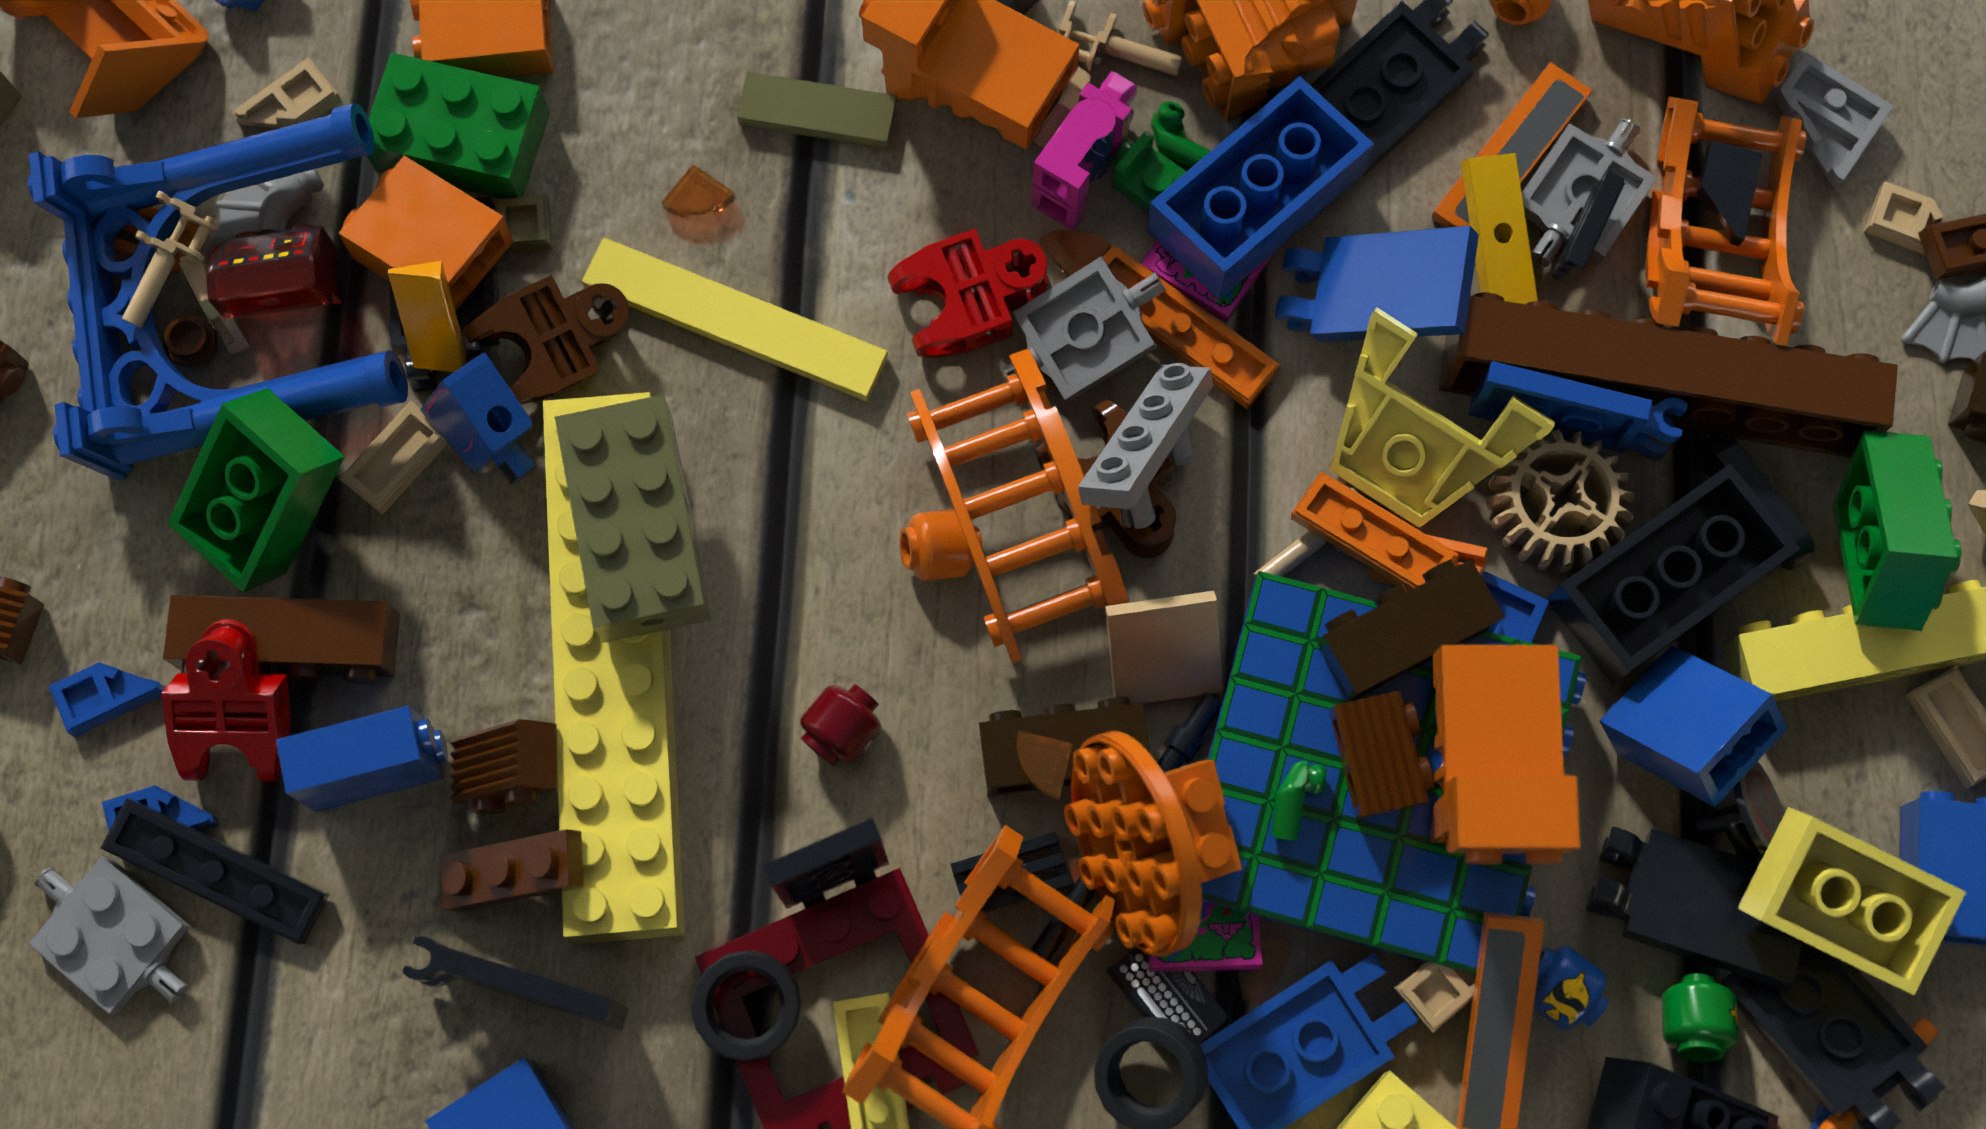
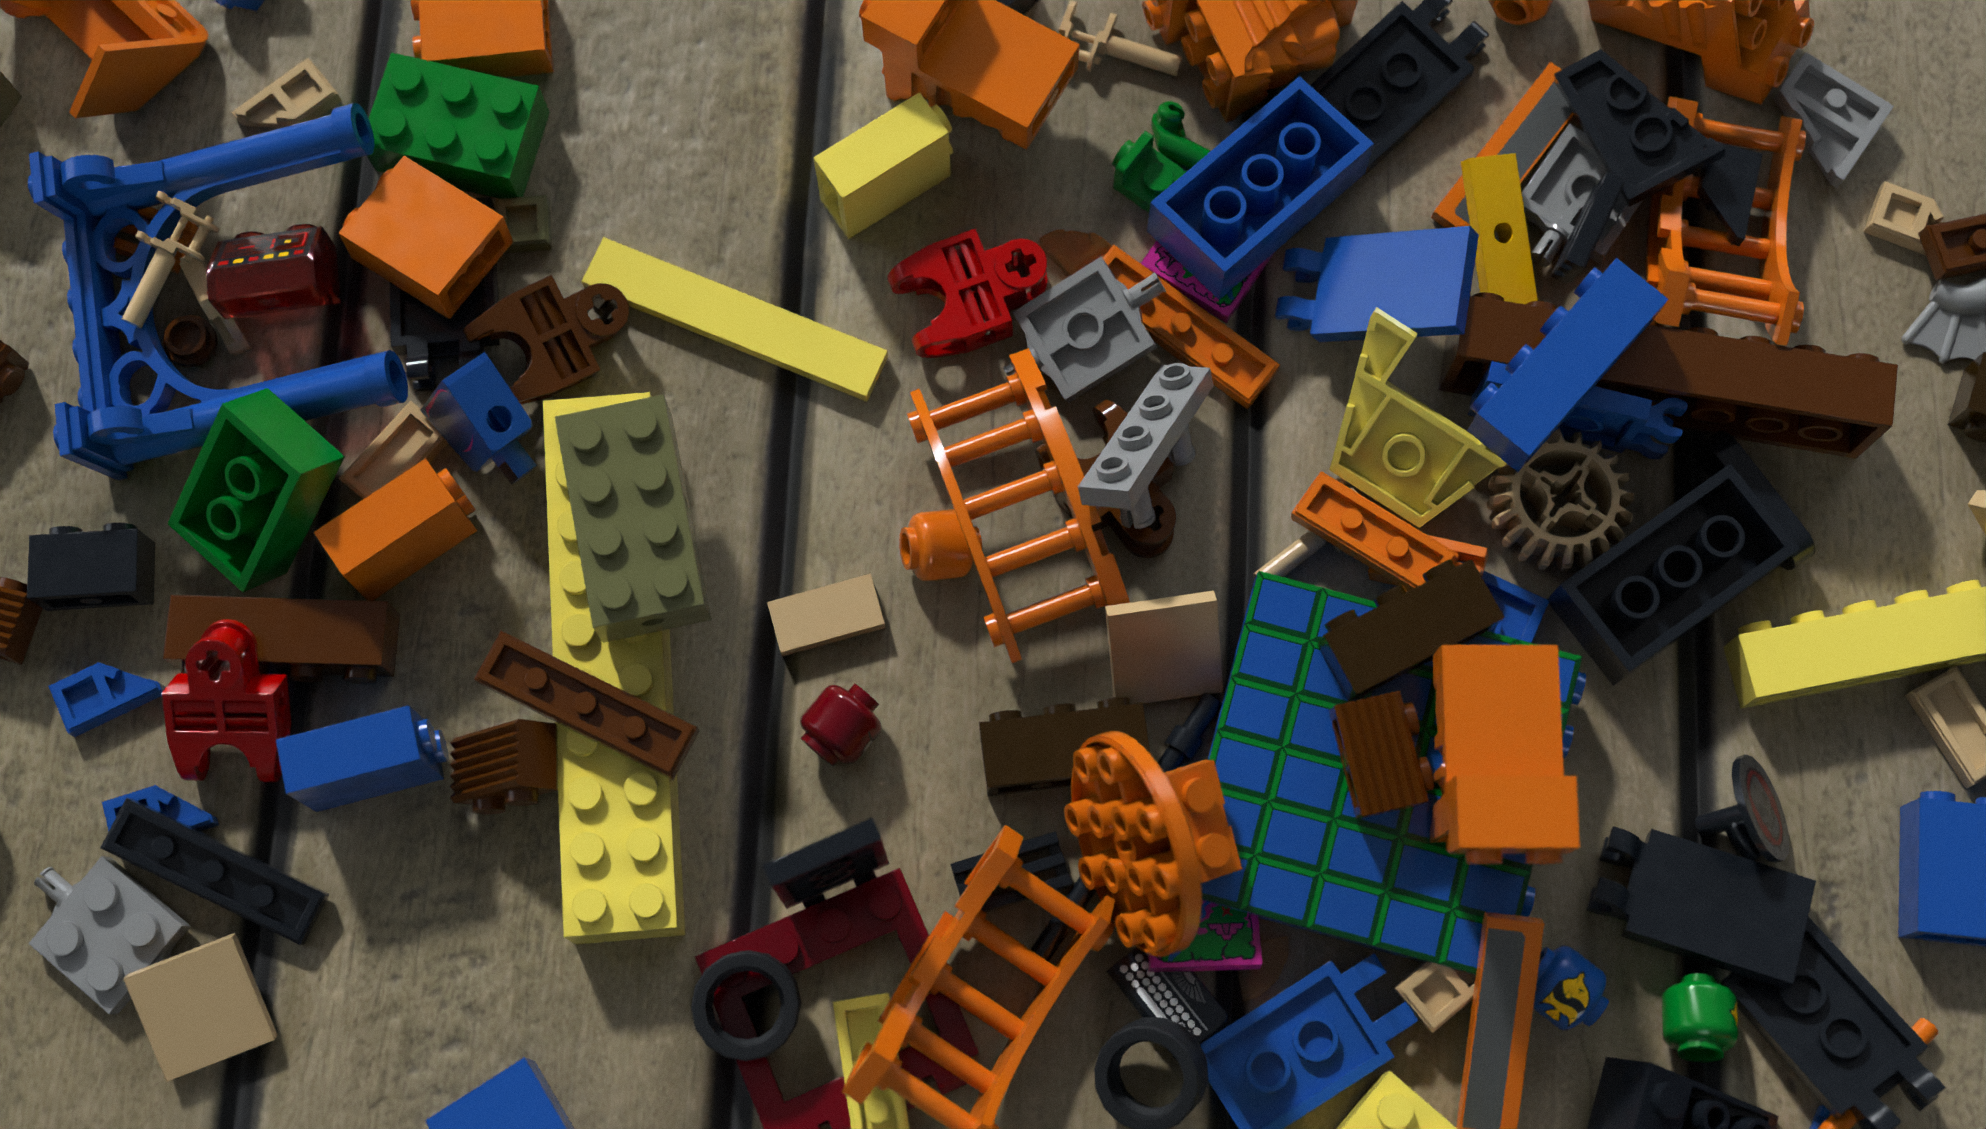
light grey arm [213,169,324,246] -> none
light orange slope [388,260,467,372] -> none
black tile [402,936,629,1030] -> none
reddish brown plate [439,829,584,911] -> none
clear orange tile [661,164,735,217] -> none
olive tile [737,71,897,149] -> none
clear orange tile [1017,731,1073,800] -> none
dark pink hips [1031,71,1138,231] -> none
tan tile [1034,66,1092,148] -> none
green arm [1271,760,1327,840] -> none
blue brick [1599,645,1788,807] -> none
light yellow brick [1738,807,1966,996] -> none
green brick [1832,430,1962,631] -> none
none -> black brick [27,523,155,611]
none -> tan tile [123,933,278,1082]
none -> orange brick [314,458,477,601]
none -> reddish brown tile [474,631,699,780]
none -> tan tile [767,574,886,657]
none -> light yellow brick [813,92,953,239]
none -> blue brick [1467,258,1668,472]
none -> black wing [1554,49,1725,207]

